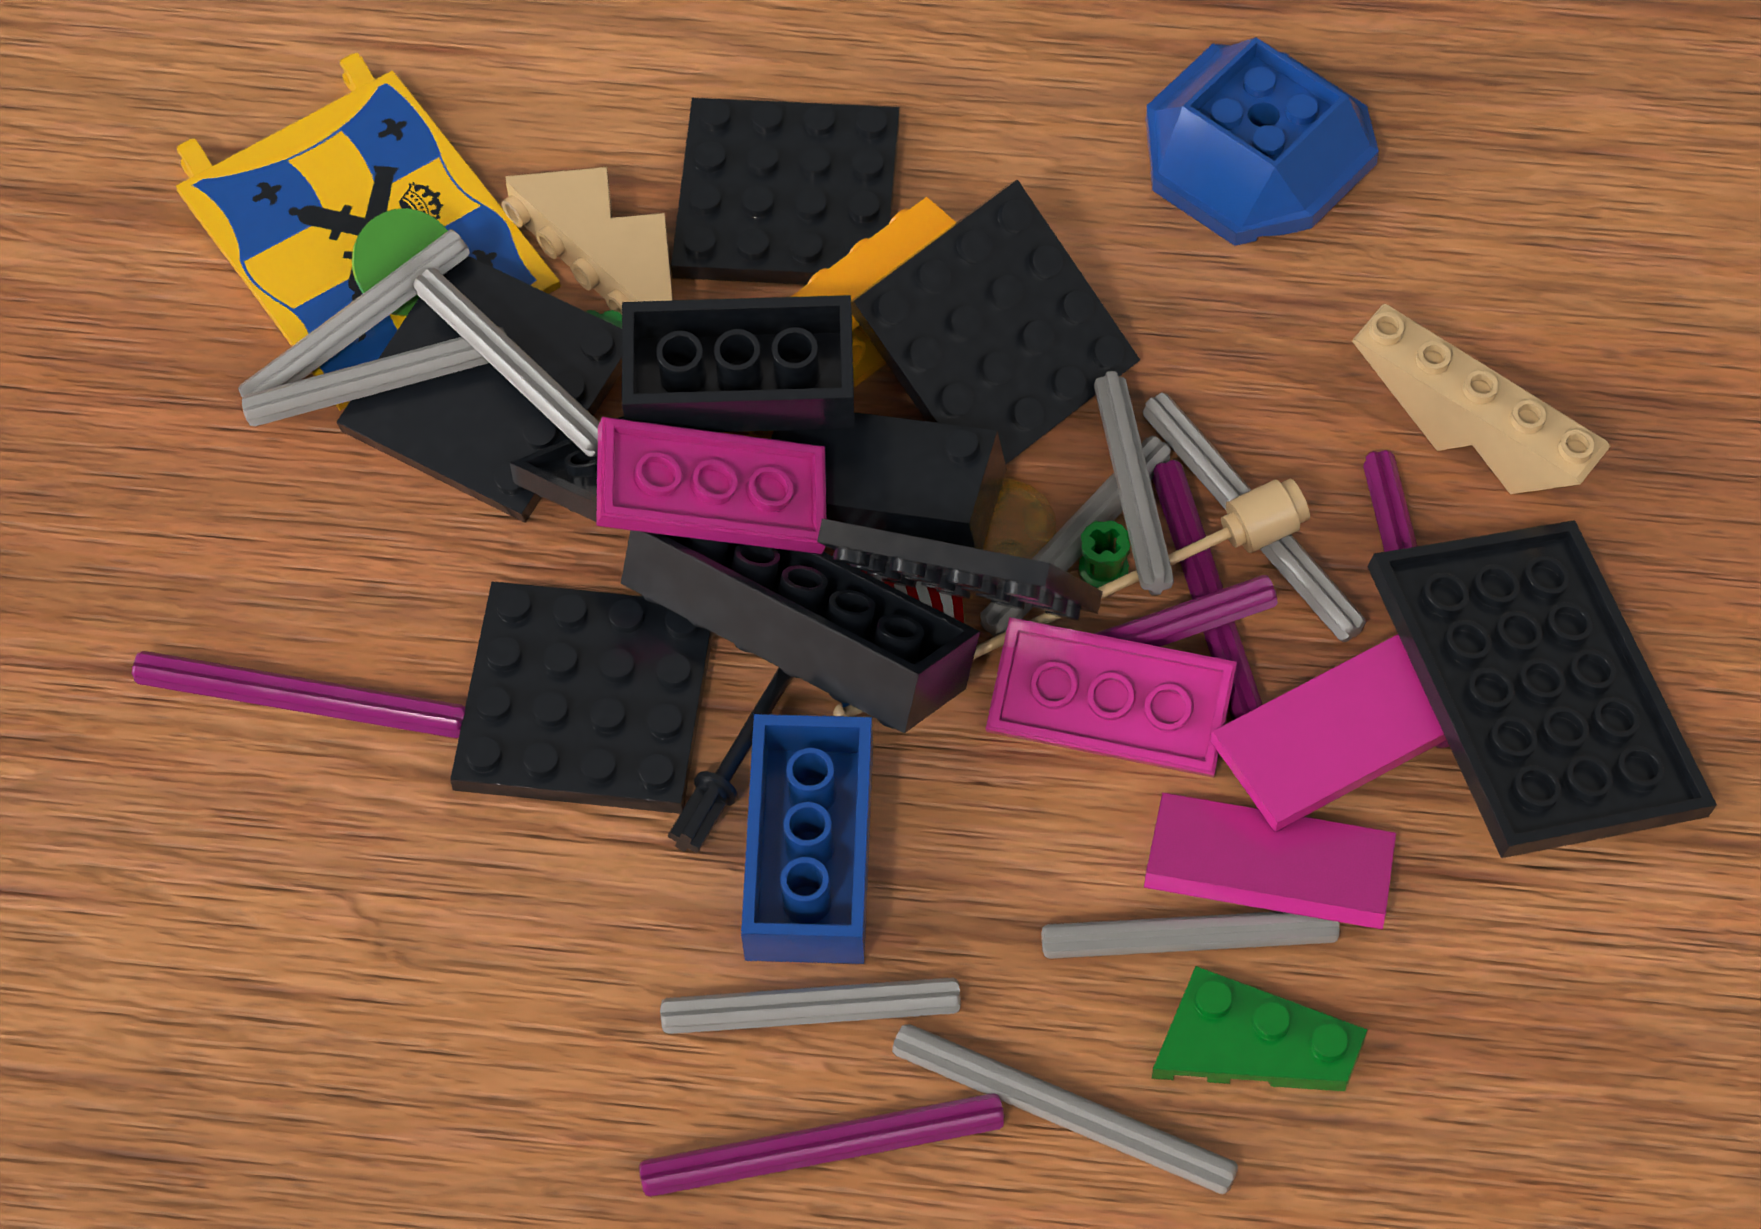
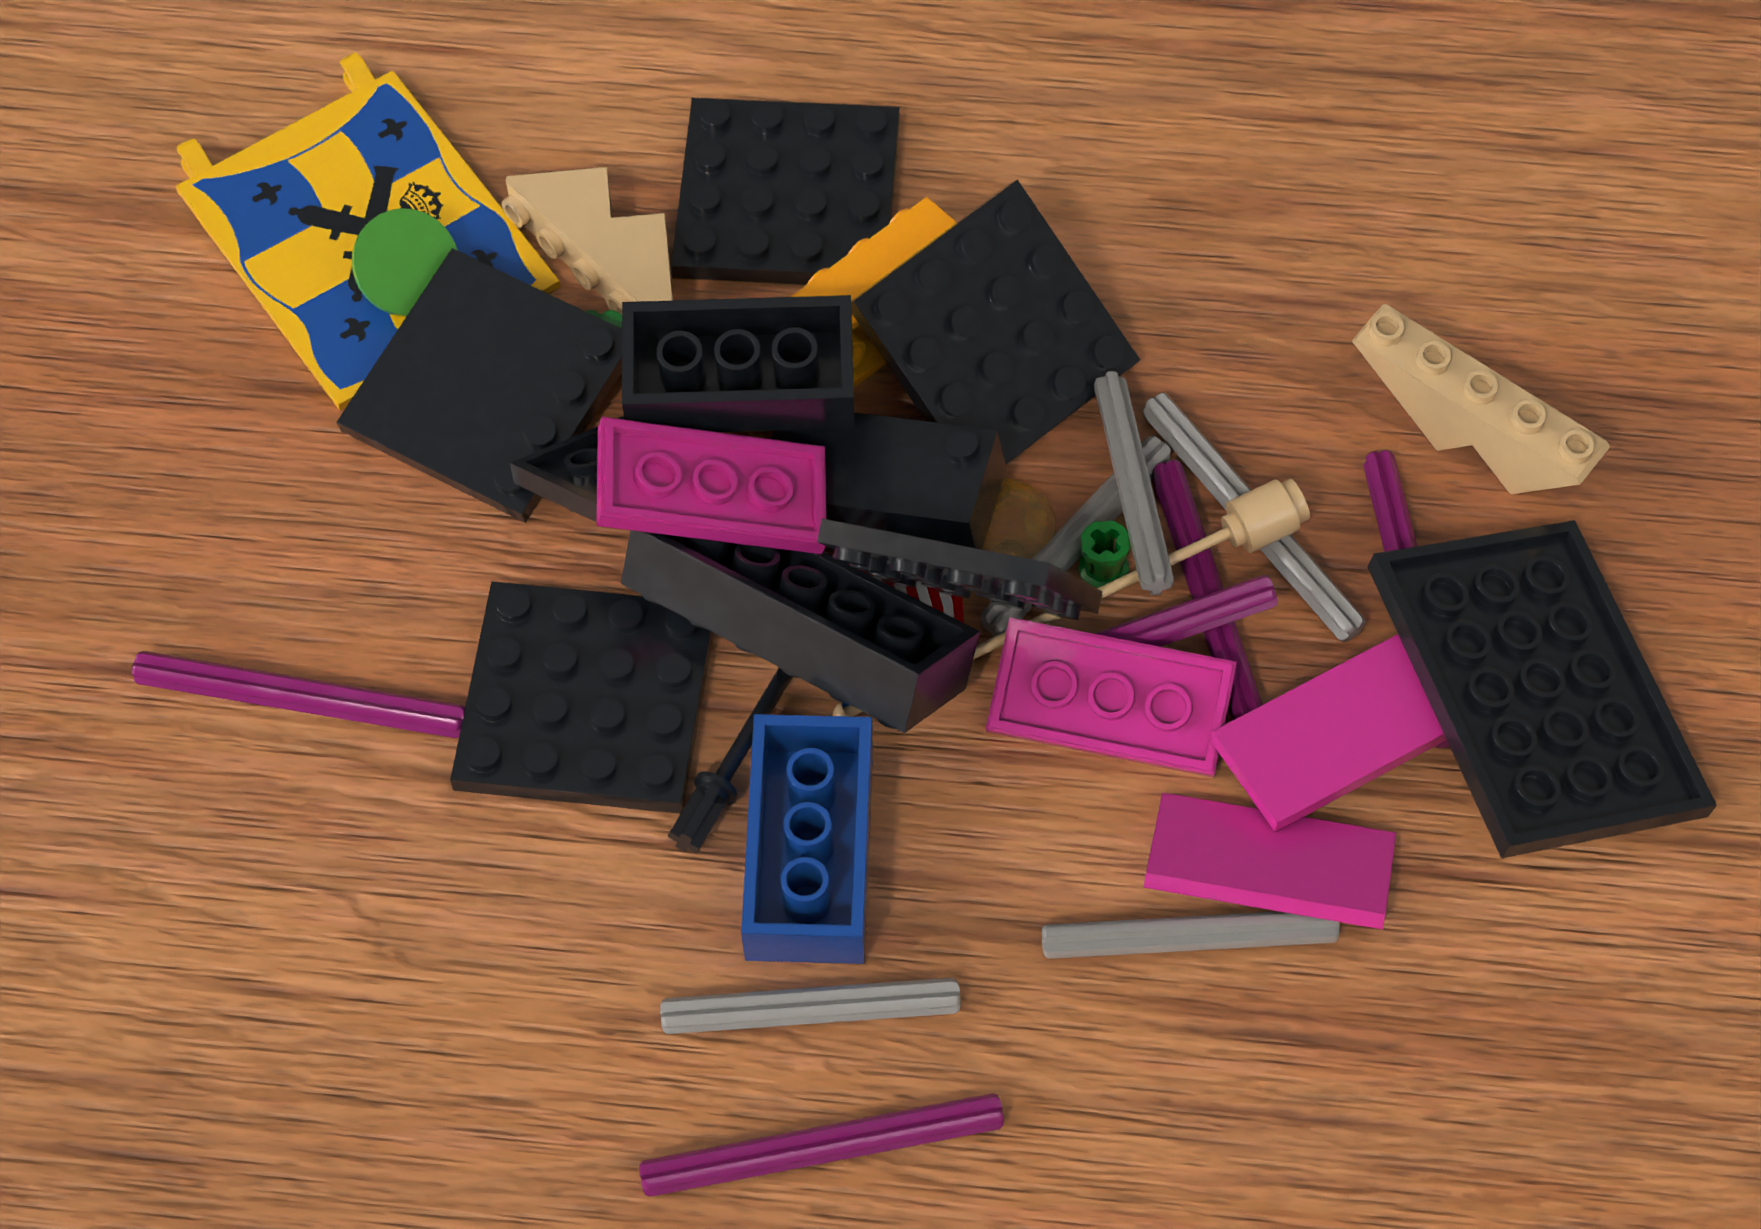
light grey axle [238,230,470,398] -> none
light grey axle [242,327,506,427] -> none
light grey axle [413,268,600,457] -> none
light grey axle [892,1024,1238,1194] -> none
blue piece [1146,37,1379,246] -> none
green wing [1151,966,1367,1092] -> none

